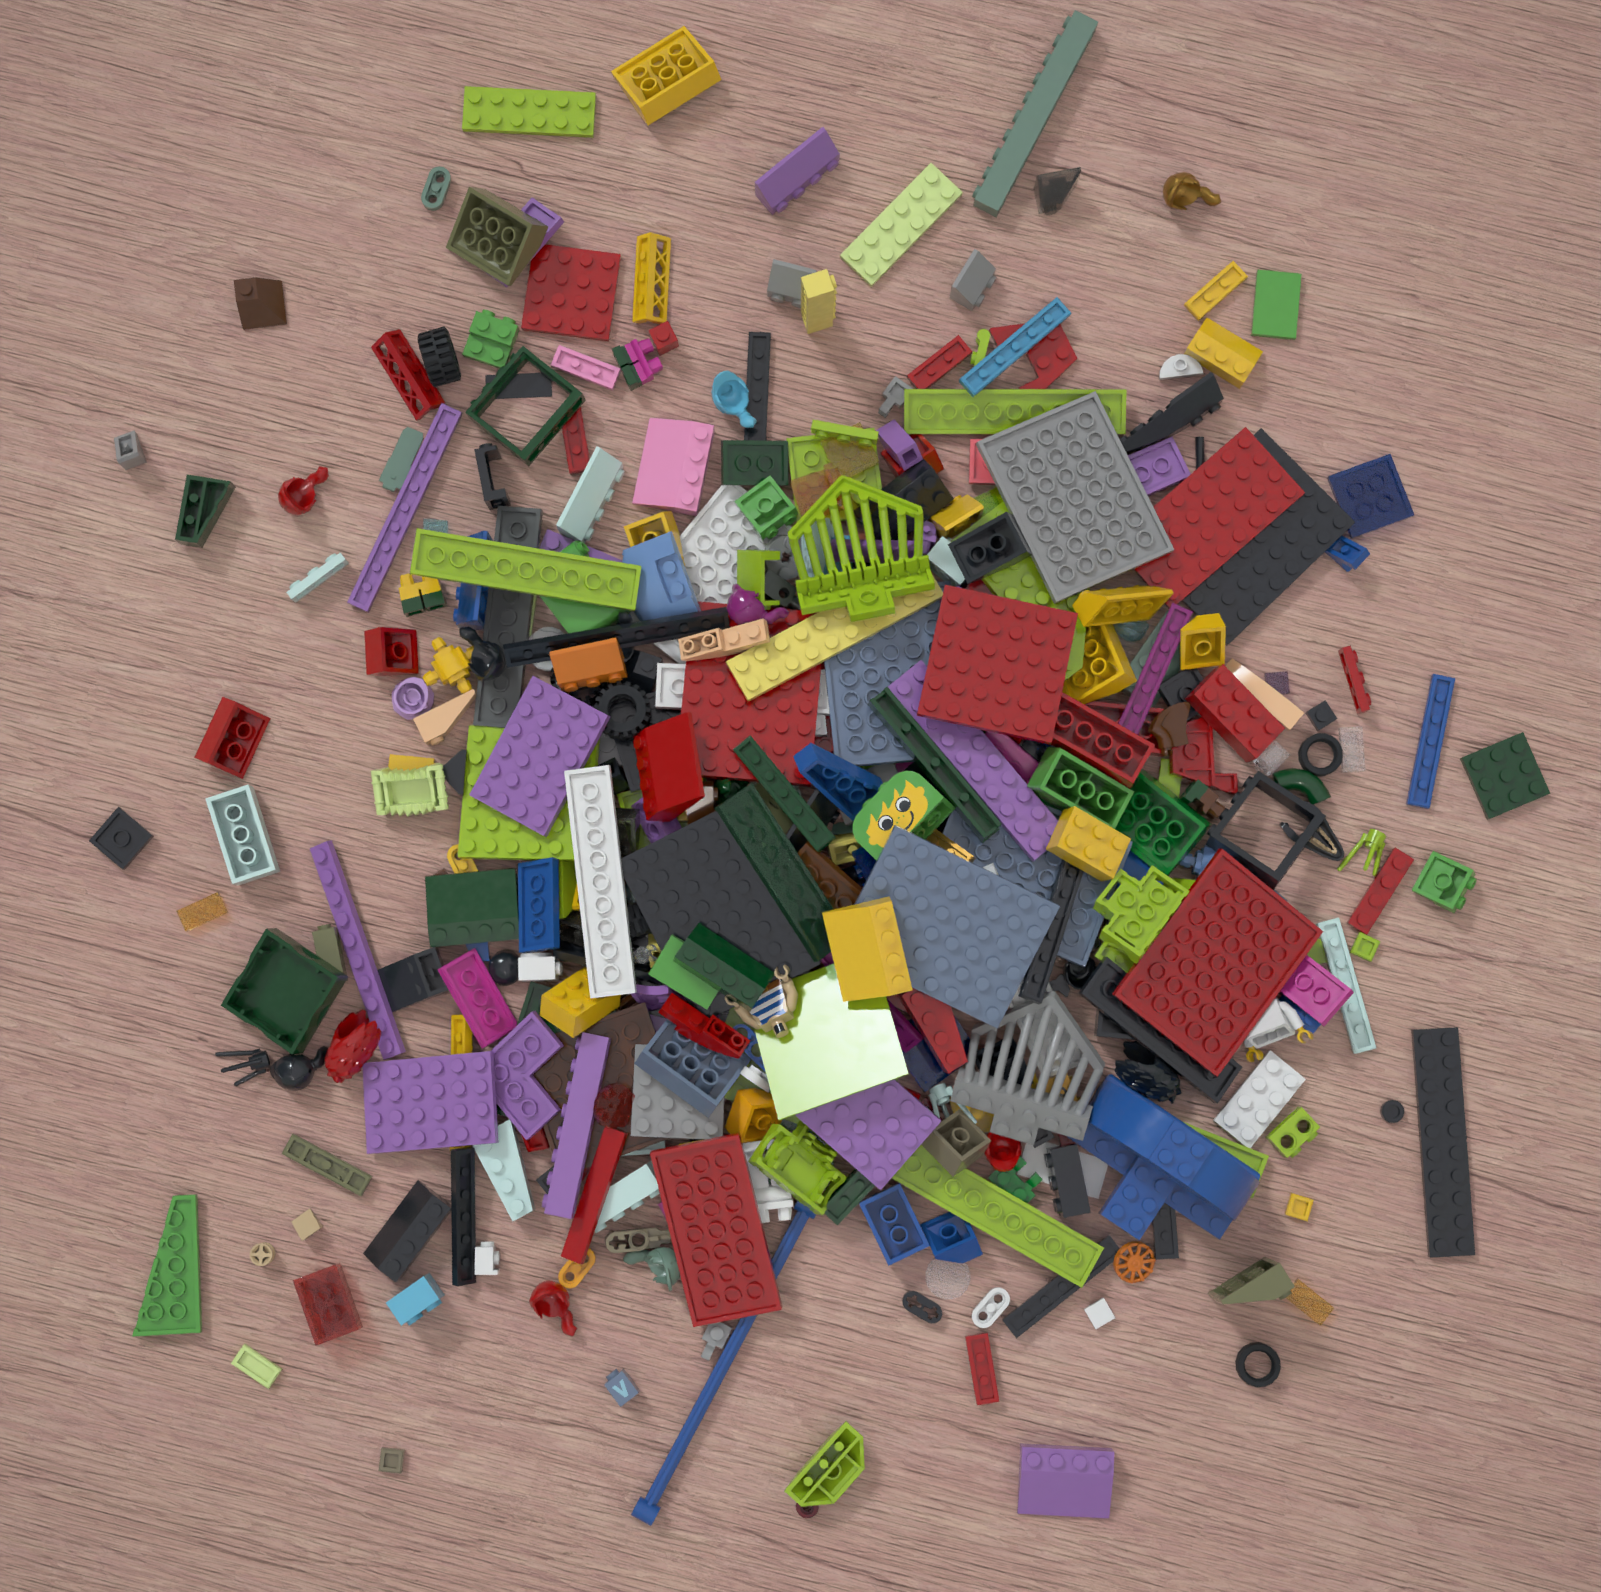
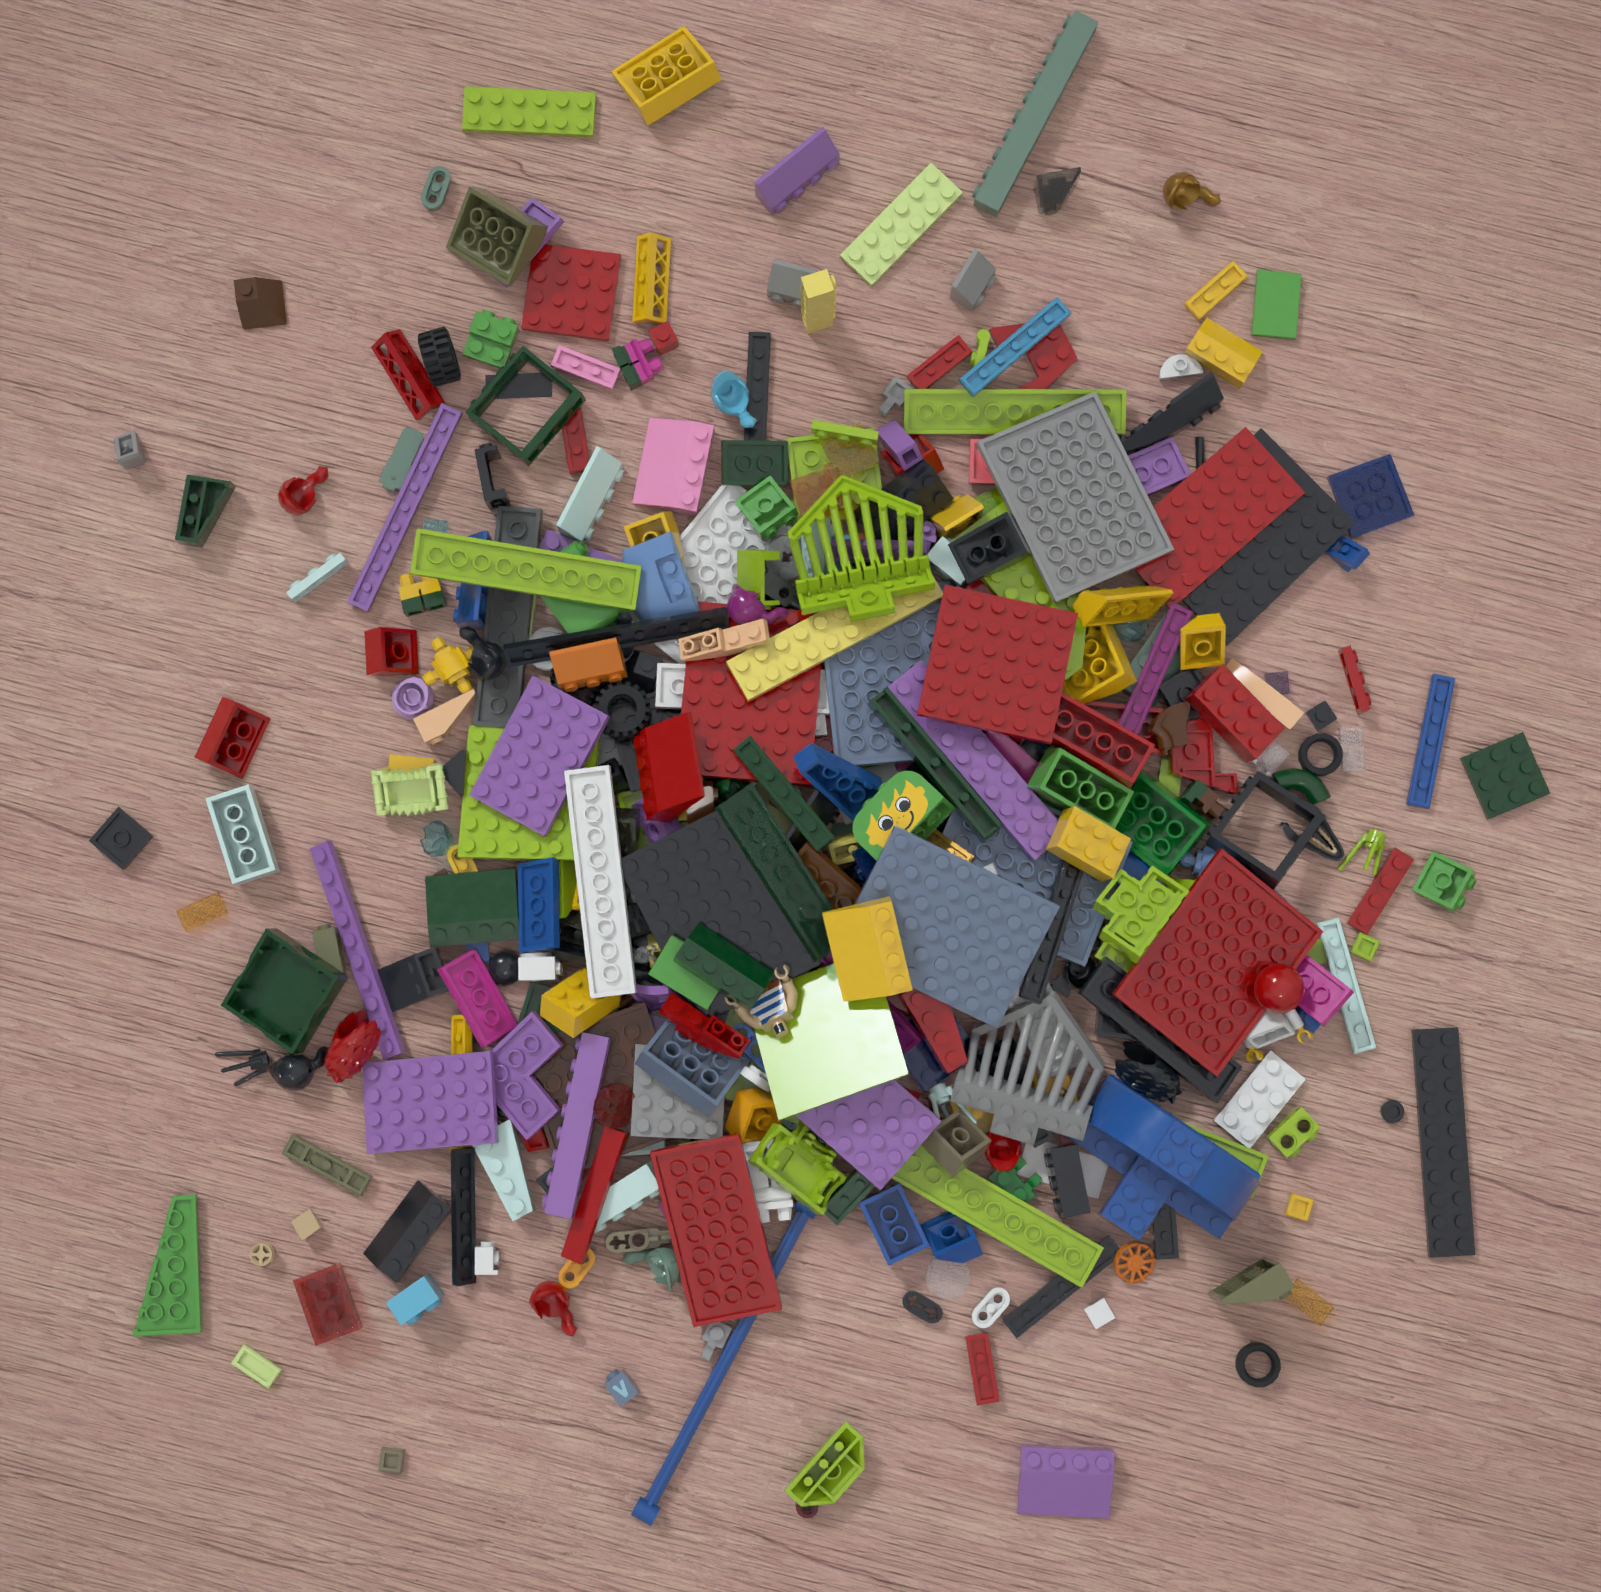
none -> clear light blue hair [420,820,454,857]
none -> red piece [1254,963,1305,1014]

